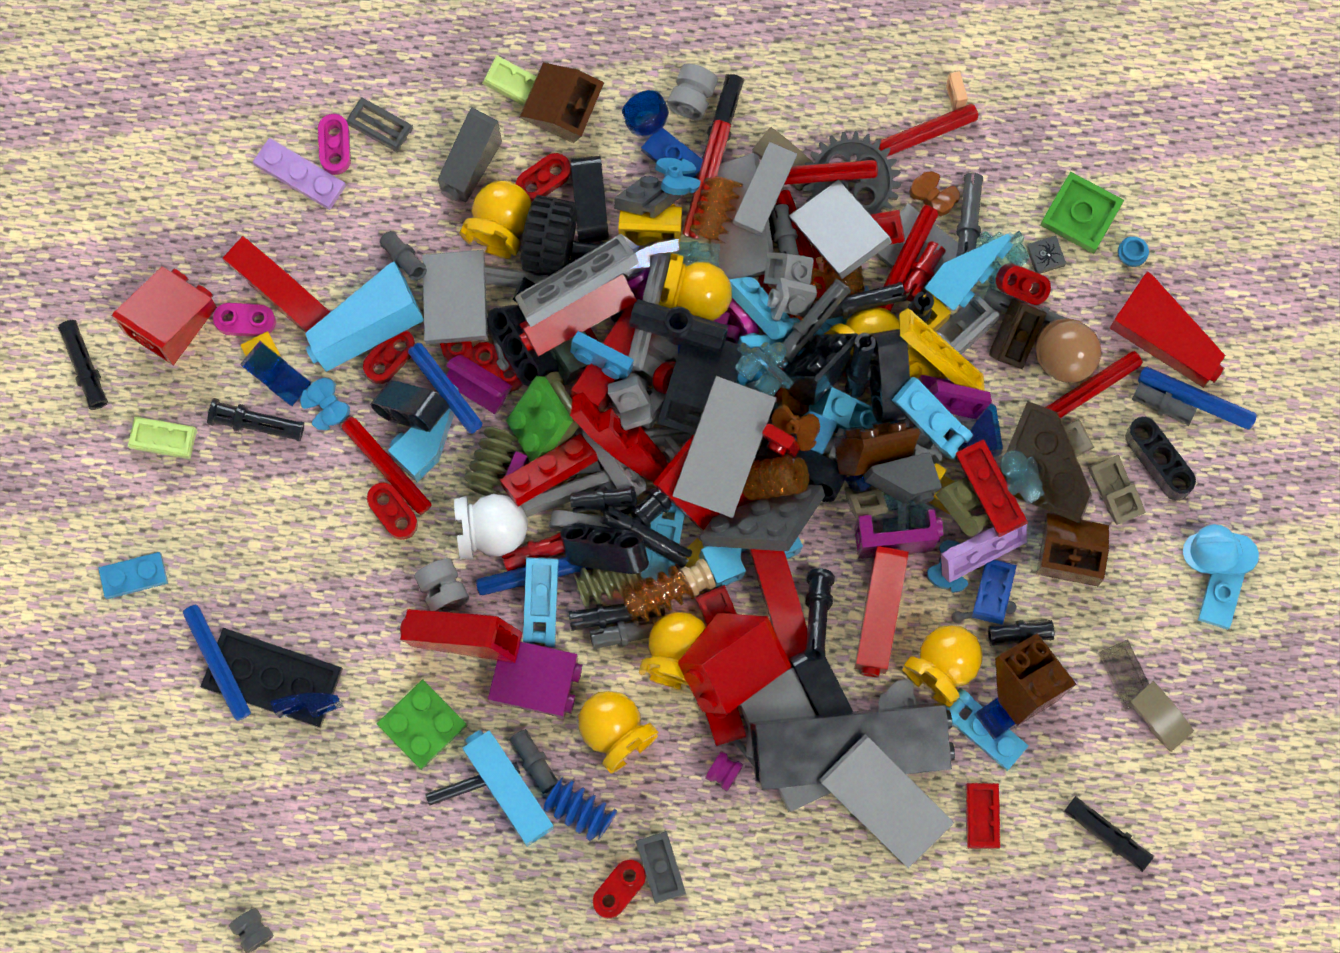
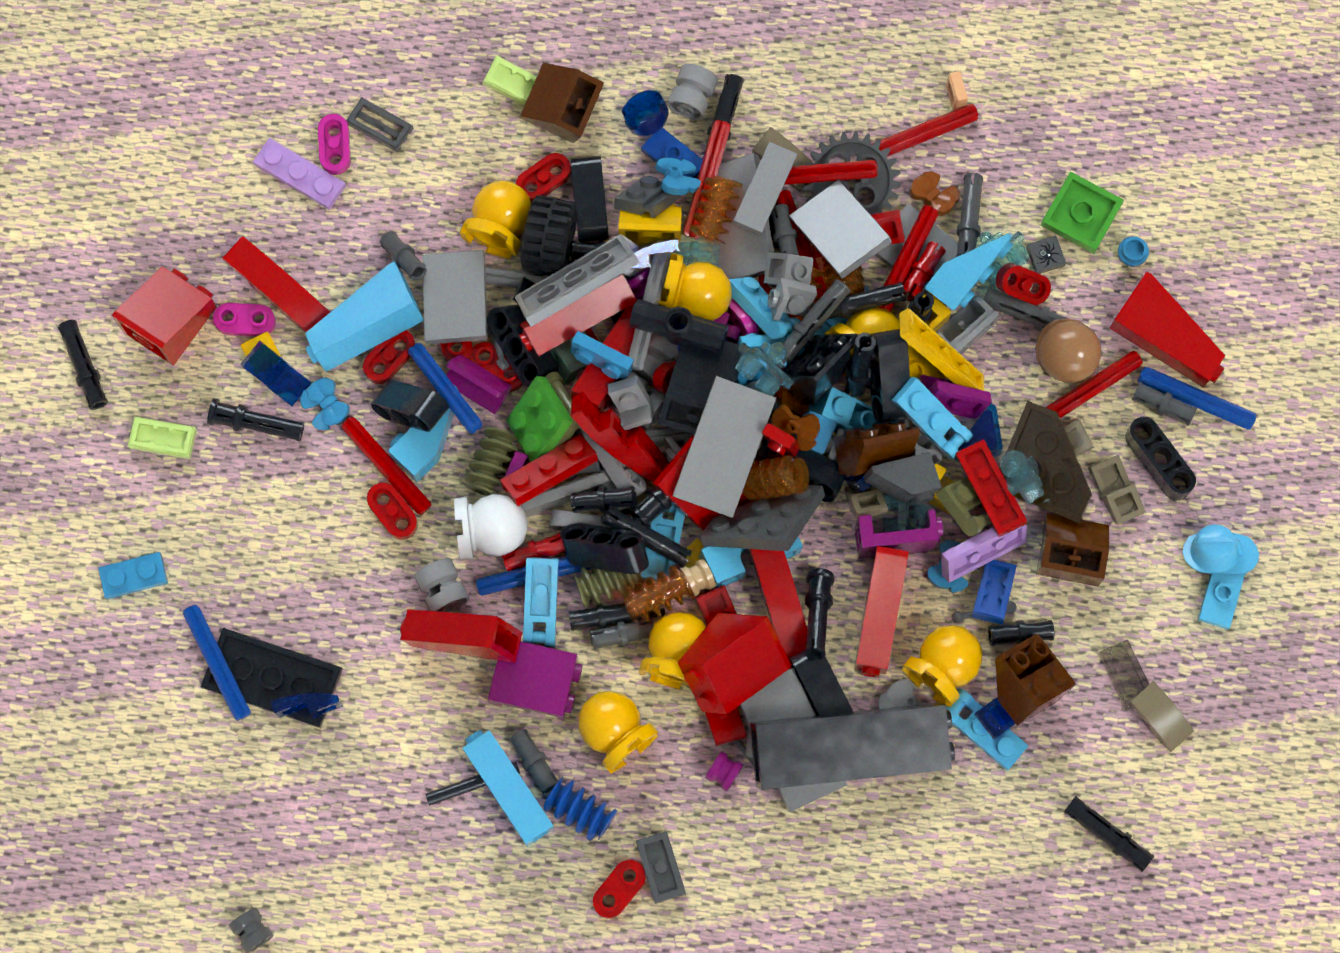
bright green plate [376,679,468,770] -> none
dark grey slope [438,107,502,202] -> none
light grey tile [819,734,954,868] -> none
red plate [966,783,1000,849] -> none
dark brown slope [989,298,1047,370] -> none

